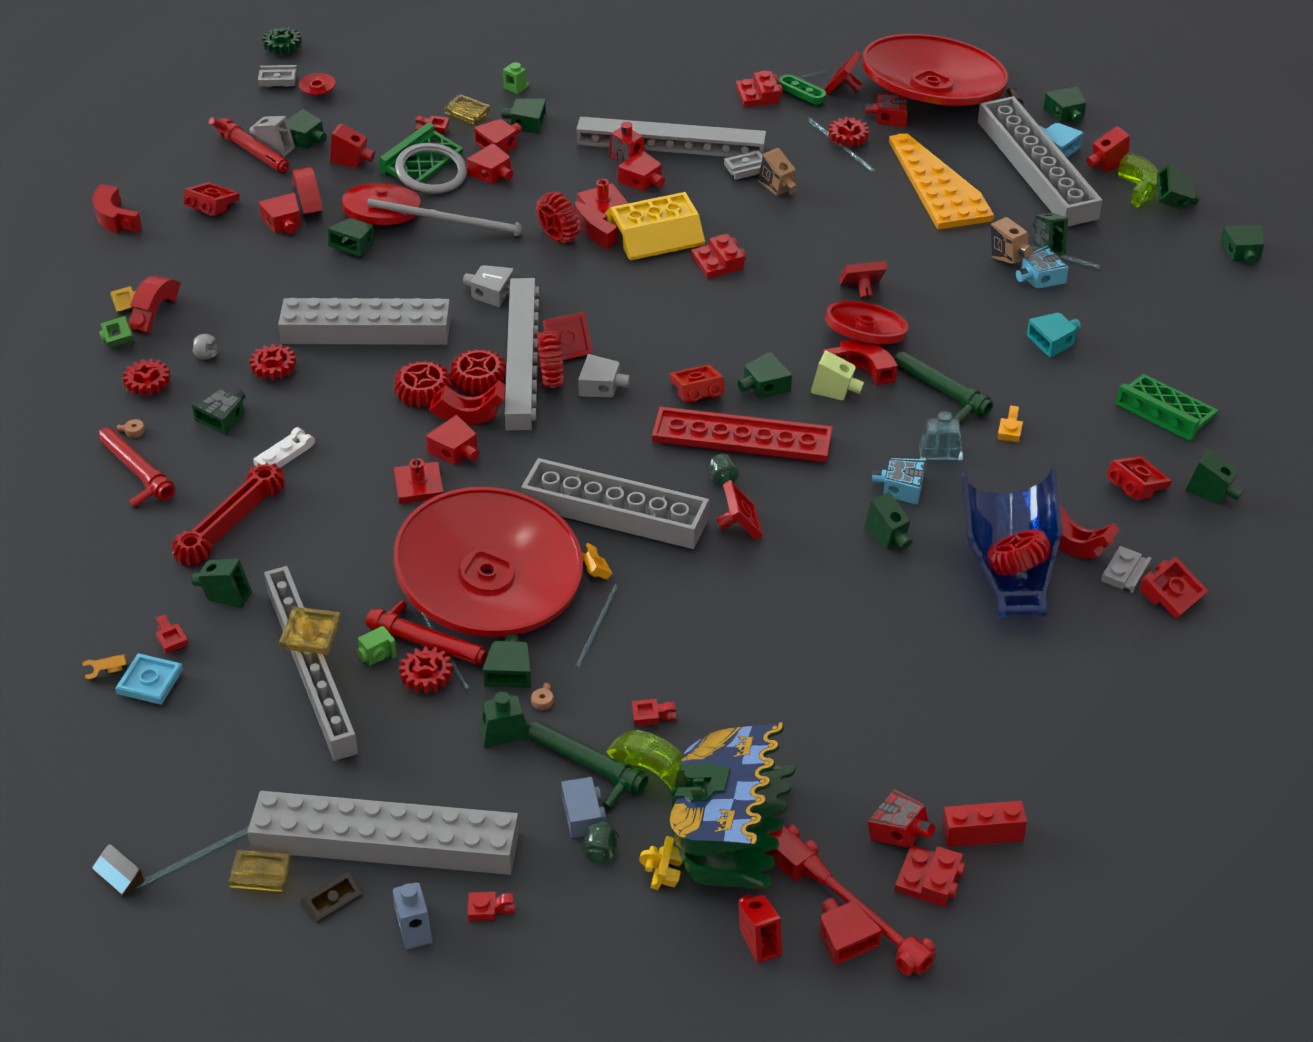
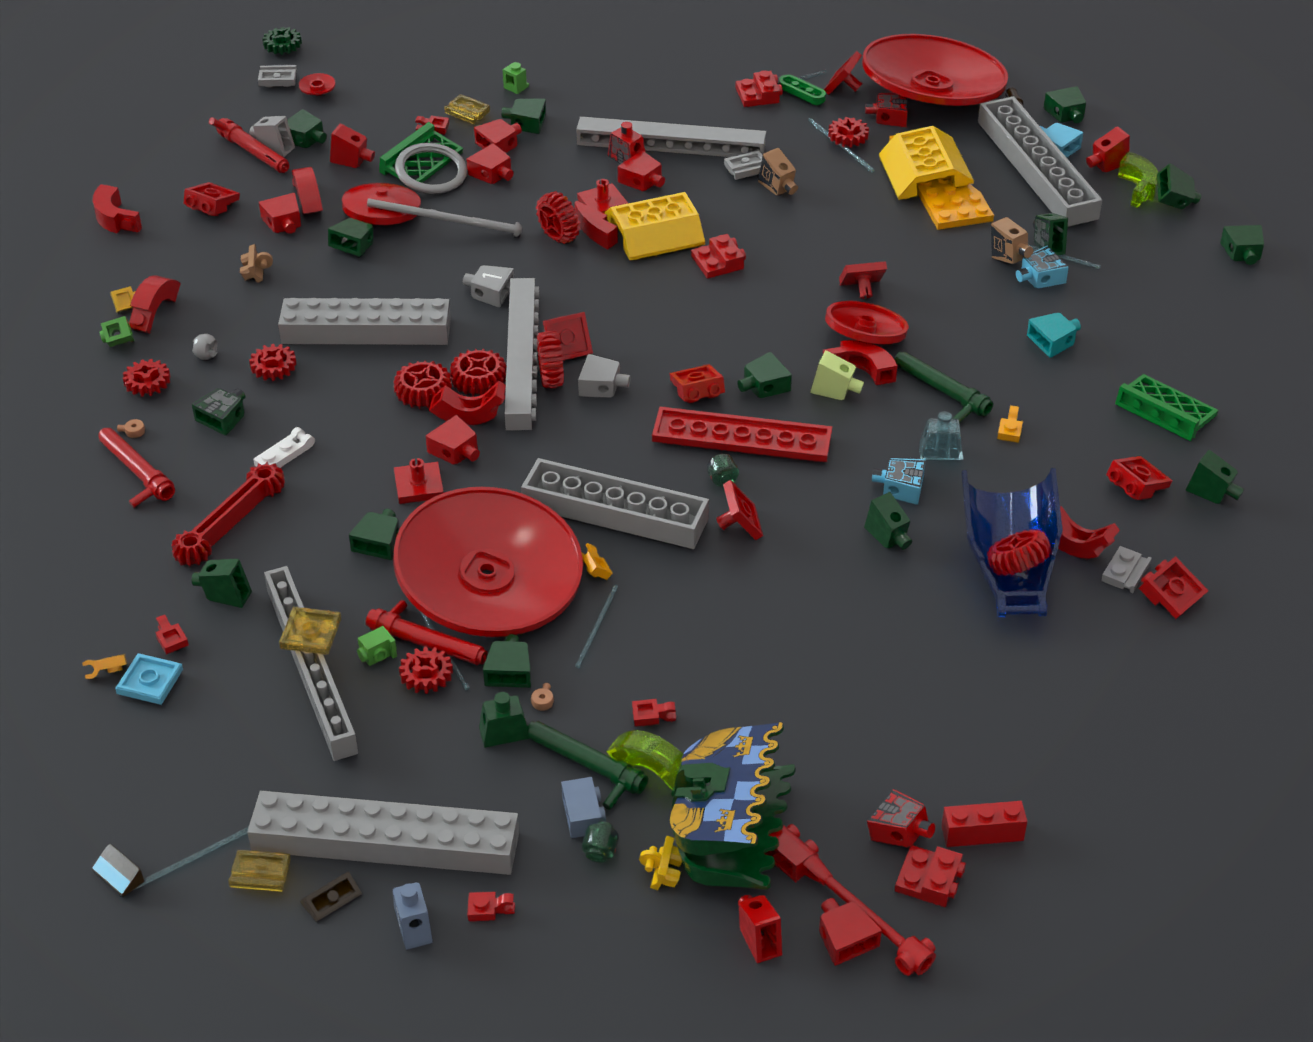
none -> medium nougat hips [240,244,273,283]
none -> dark green torso [349,509,400,560]
none -> yellow slope [879,126,974,200]

